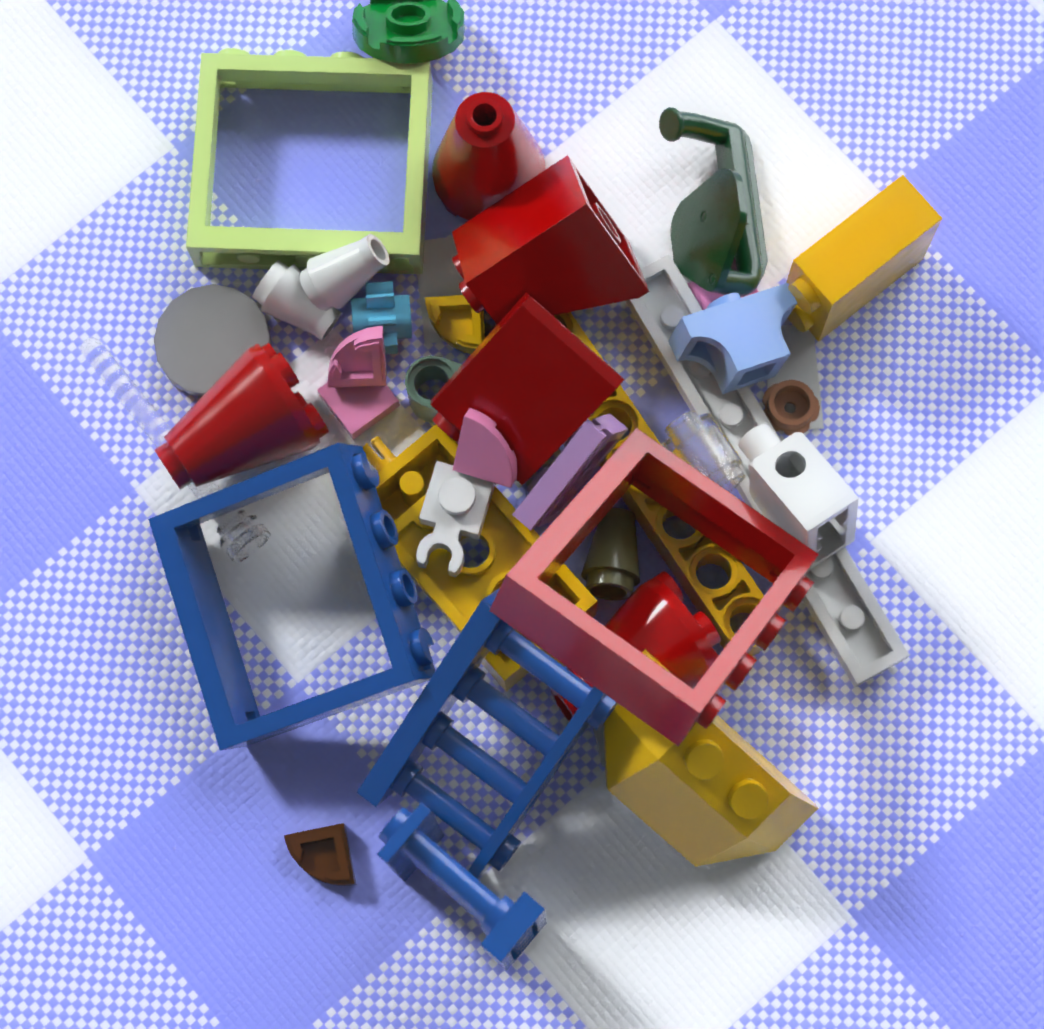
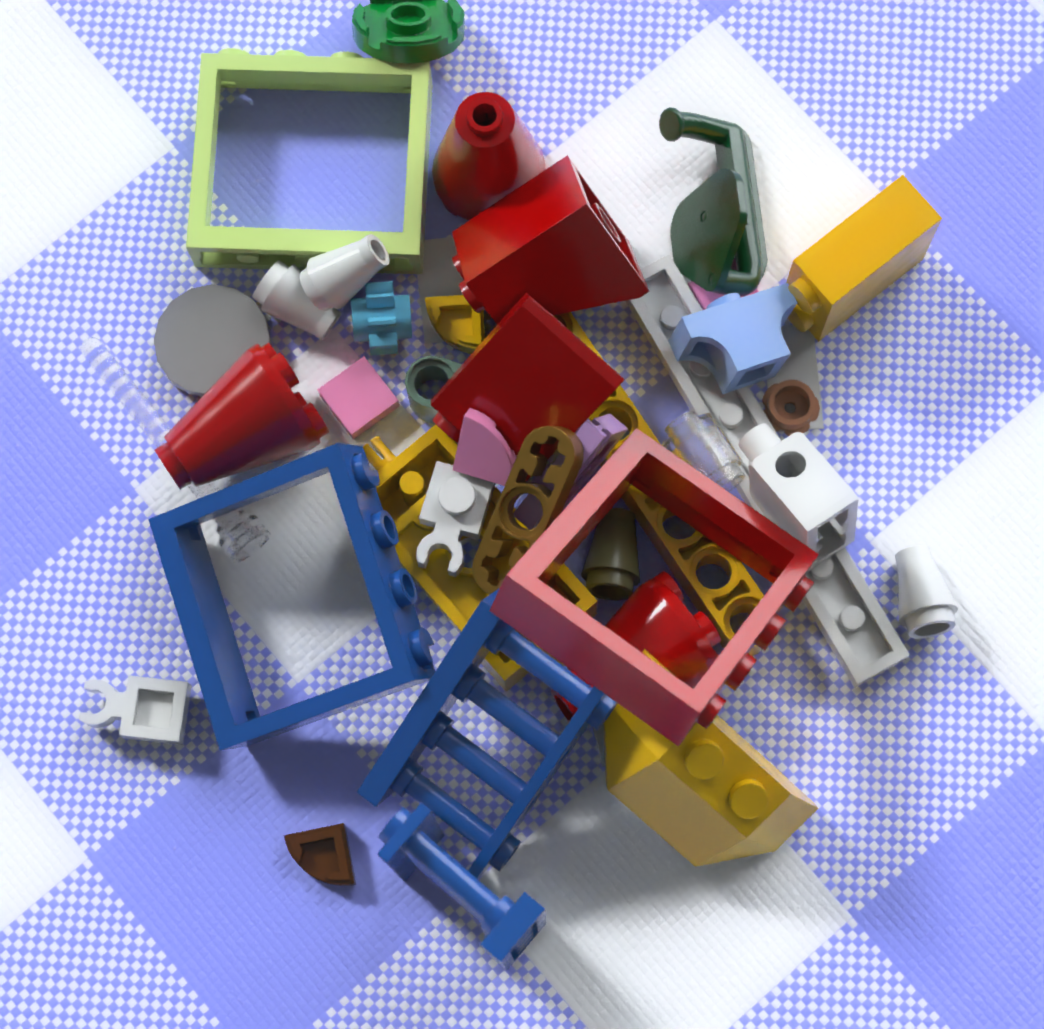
bright pink tile [327,326,387,388] -> none
none -> white plate [79,675,192,745]
none -> pearl gold beam [472,426,584,594]
none -> white cone [895,545,958,639]

